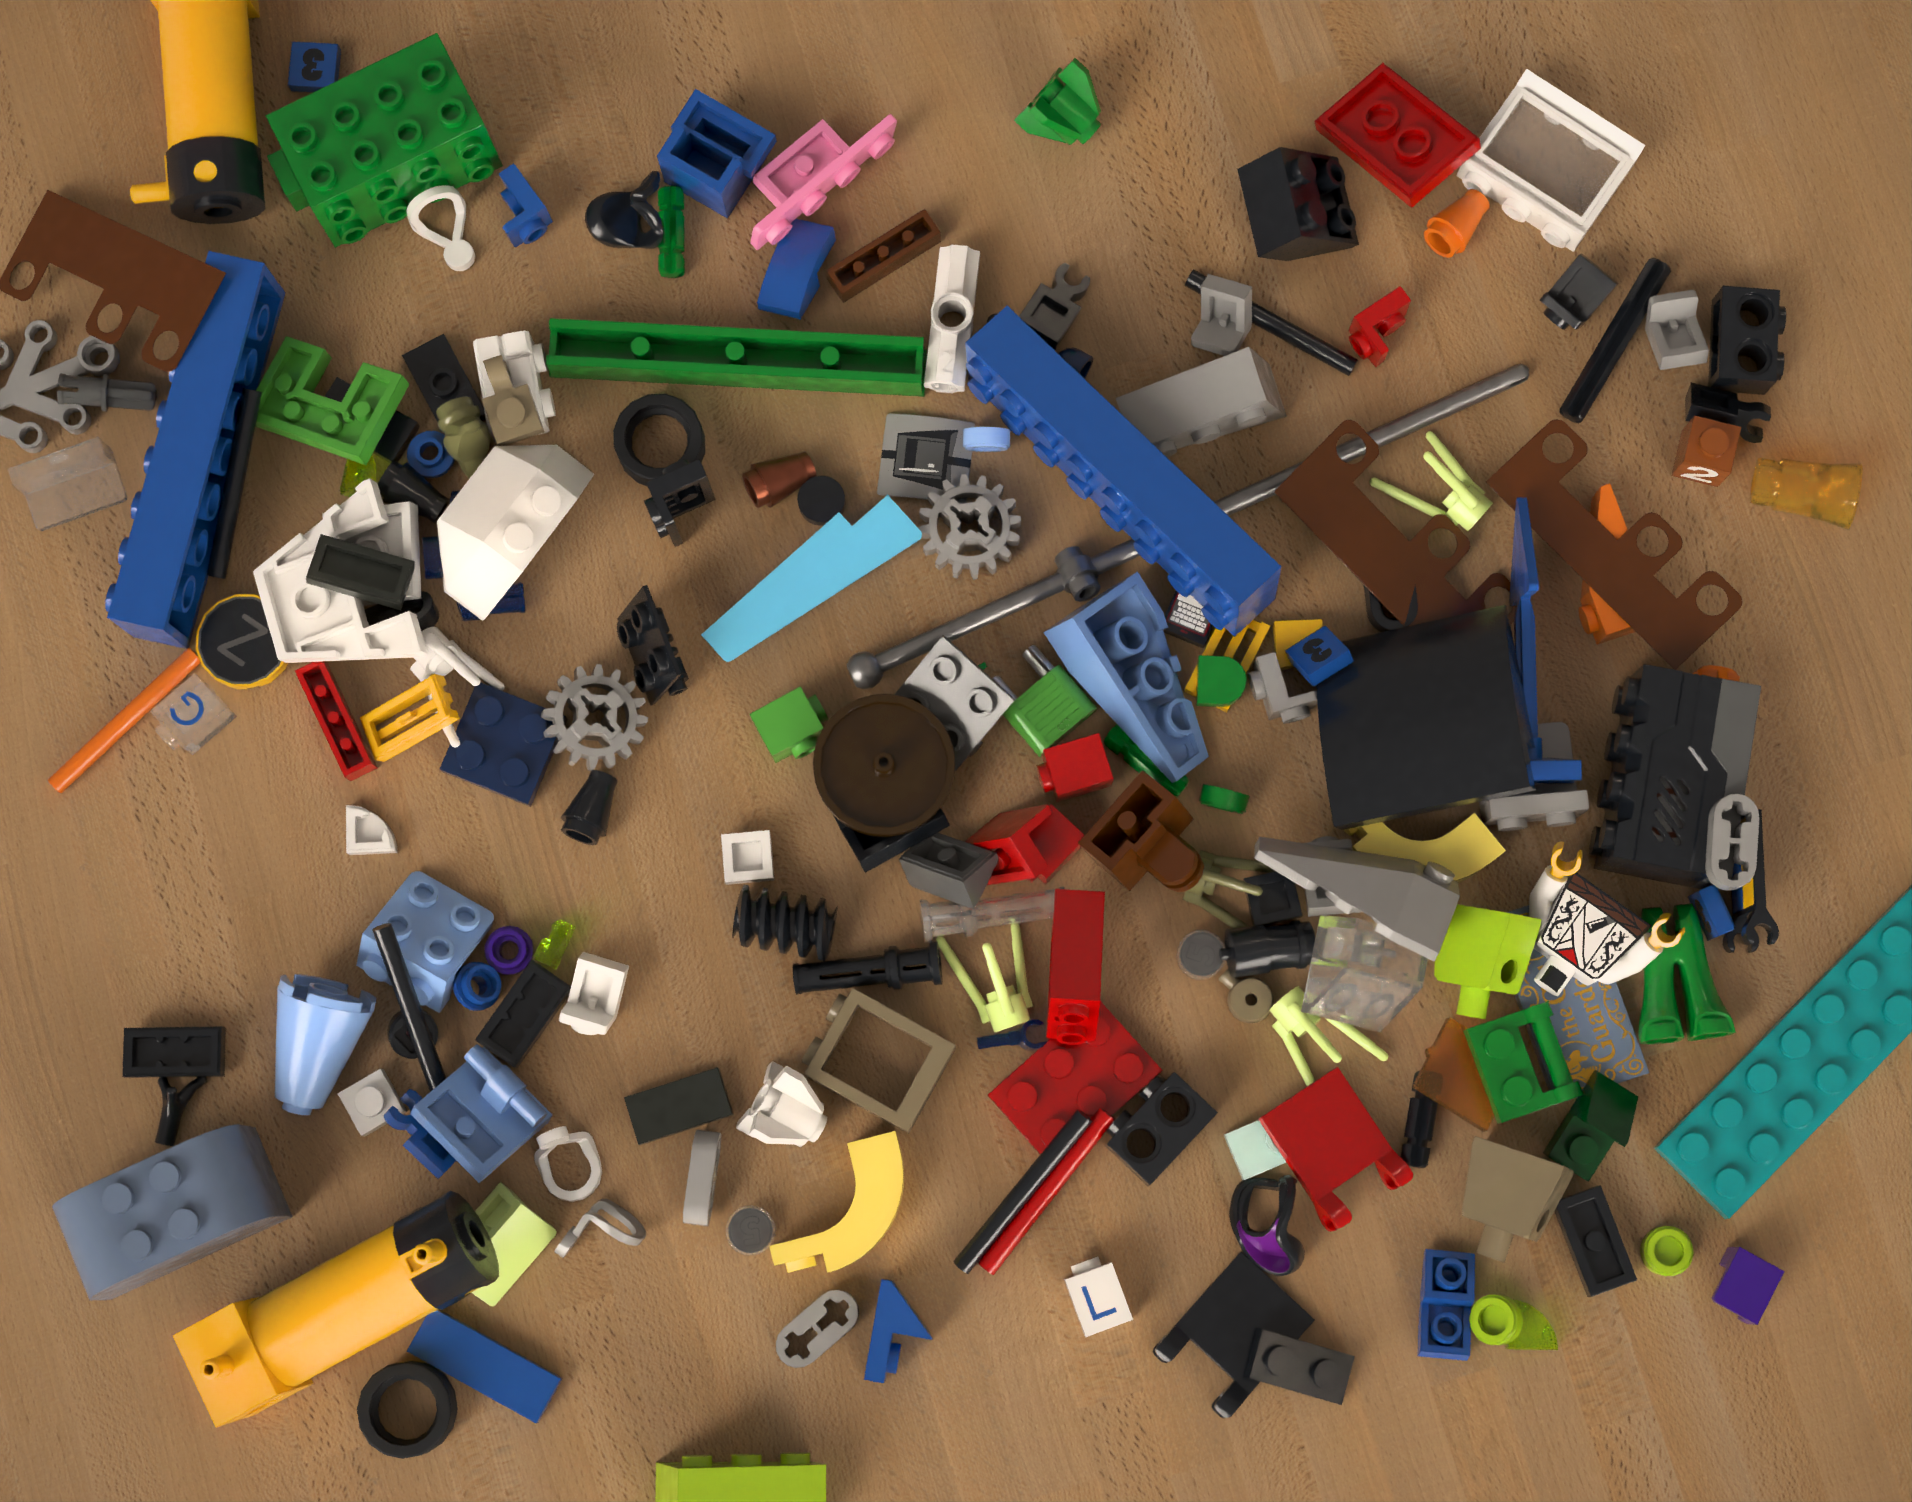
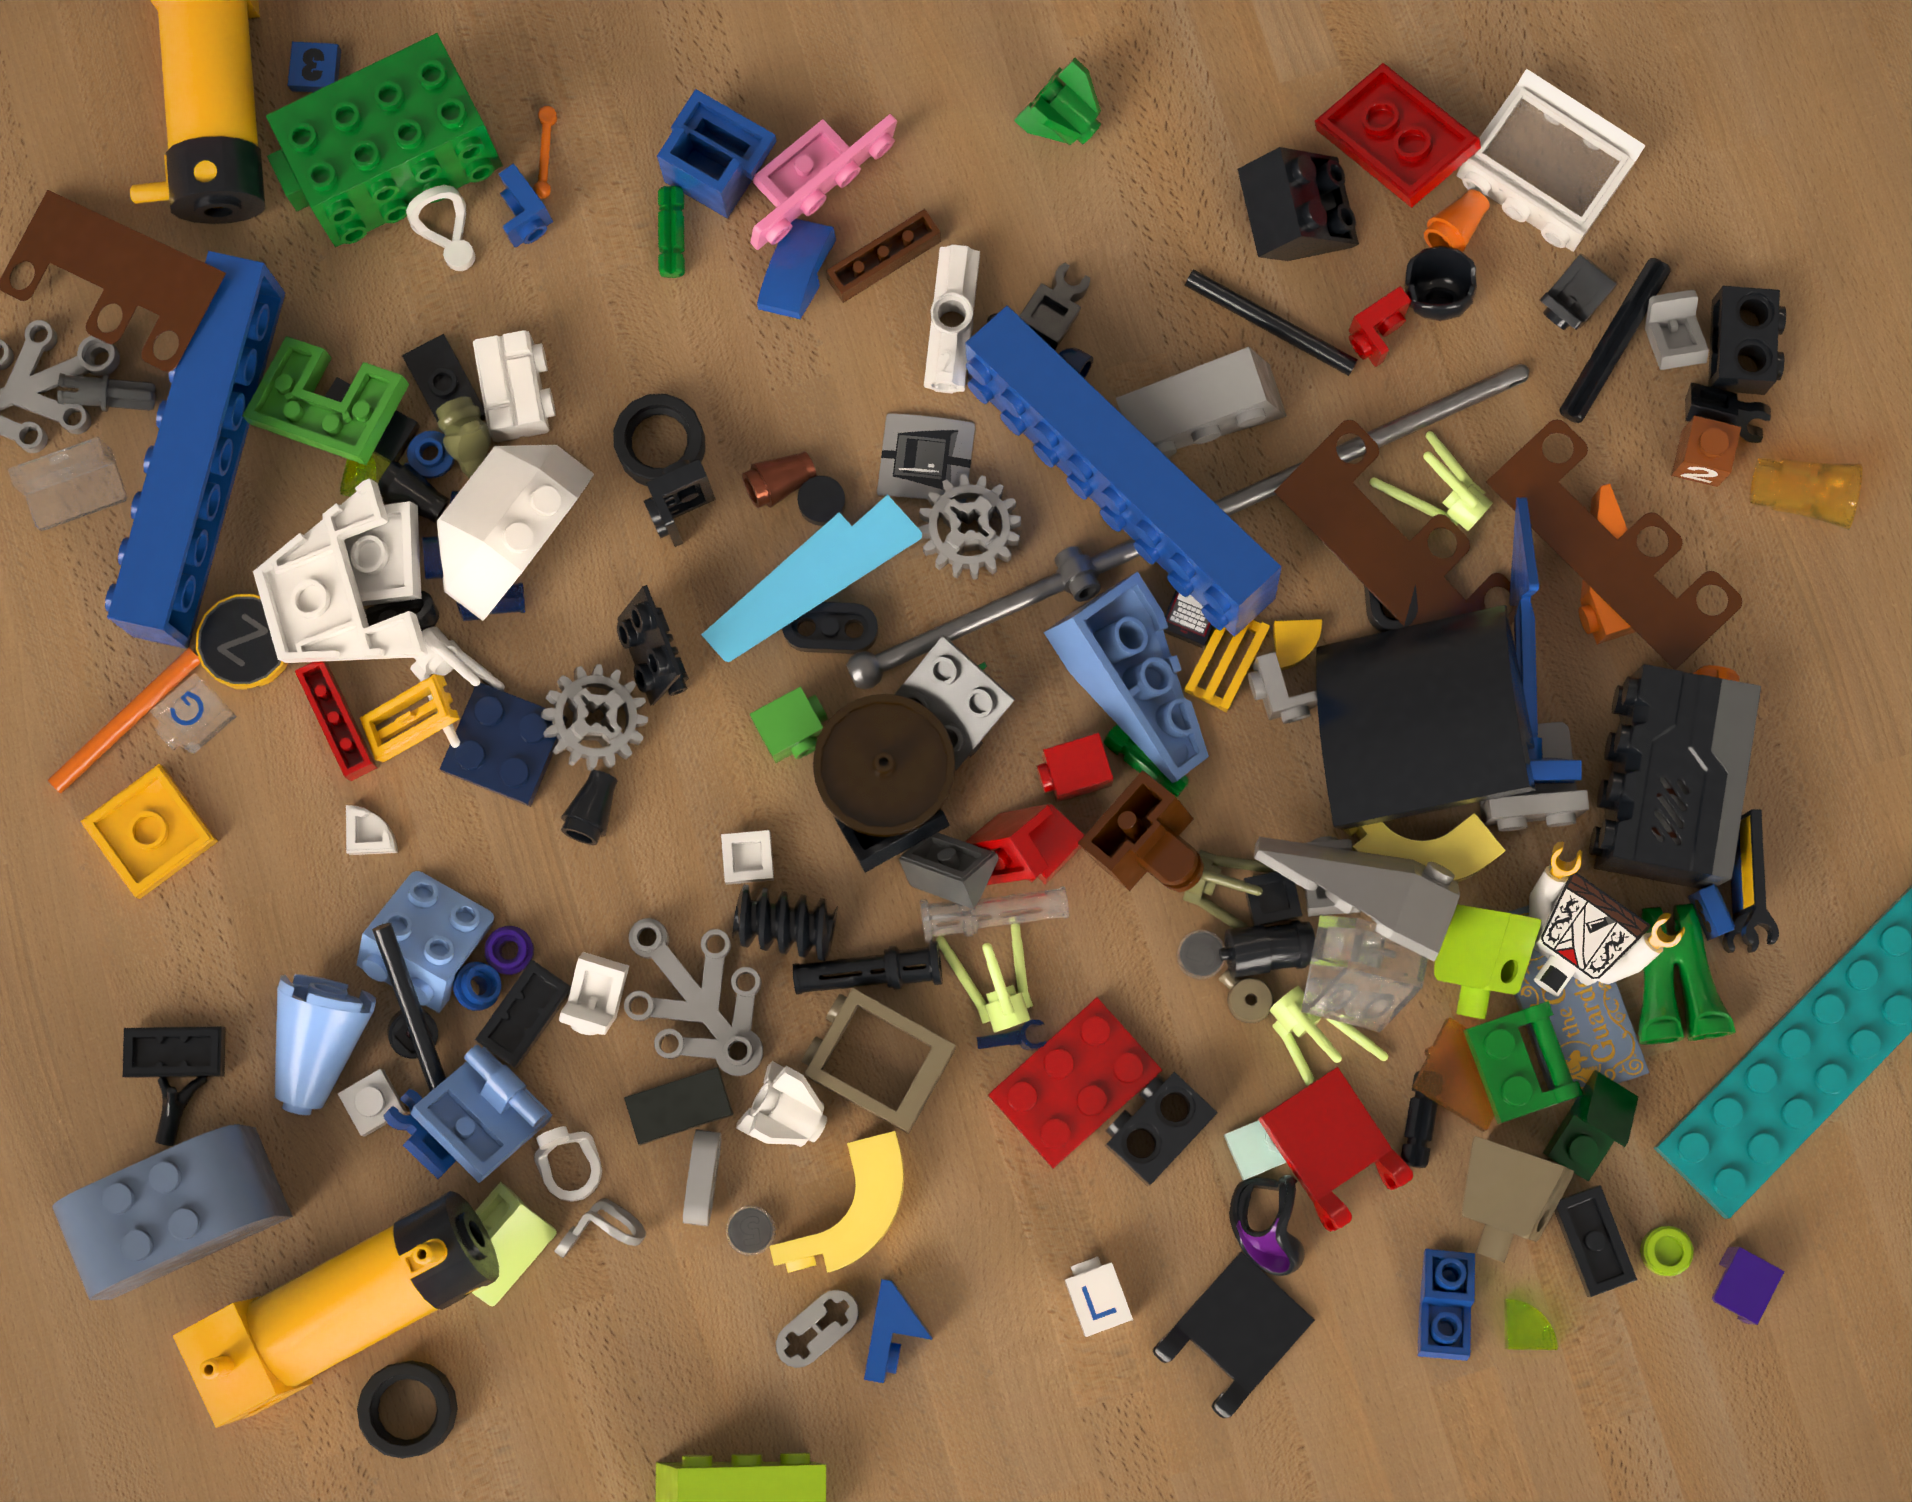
black bar [207,388,262,579] -> none
pearl dark grey tile [306,534,415,610] -> none
blue tile [407,1309,563,1423] -> none
dark tan plate [482,355,545,446] -> none
clear neon green tile [534,919,576,970] -> none
green tile [546,318,927,397] -> none
black piece [585,171,664,249] -> none
black bar [953,1109,1093,1274] -> none
light blue tile [963,427,1010,452] -> none
red bar [979,1107,1115,1275] -> none
bright green piece [992,645,1097,757] -> none
red window [1046,889,1105,1045] -> none
light grey bracket [1191,274,1252,356] -> none
green tile [1196,655,1247,707] -> none
green tile [1199,784,1250,814] -> none
black plate [1244,1328,1355,1405] -> none
blue tile [1285,625,1354,687] -> none
lime tile [1469,1294,1523,1345] -> none
light grey beam [1705,794,1759,891] -> none
none -> yellow tile [80,764,219,899]
none -> orange hinge [533,106,557,199]
none -> light grey plant [624,918,763,1076]
none -> black plate [782,602,878,654]
none -> black hair [1405,246,1477,321]

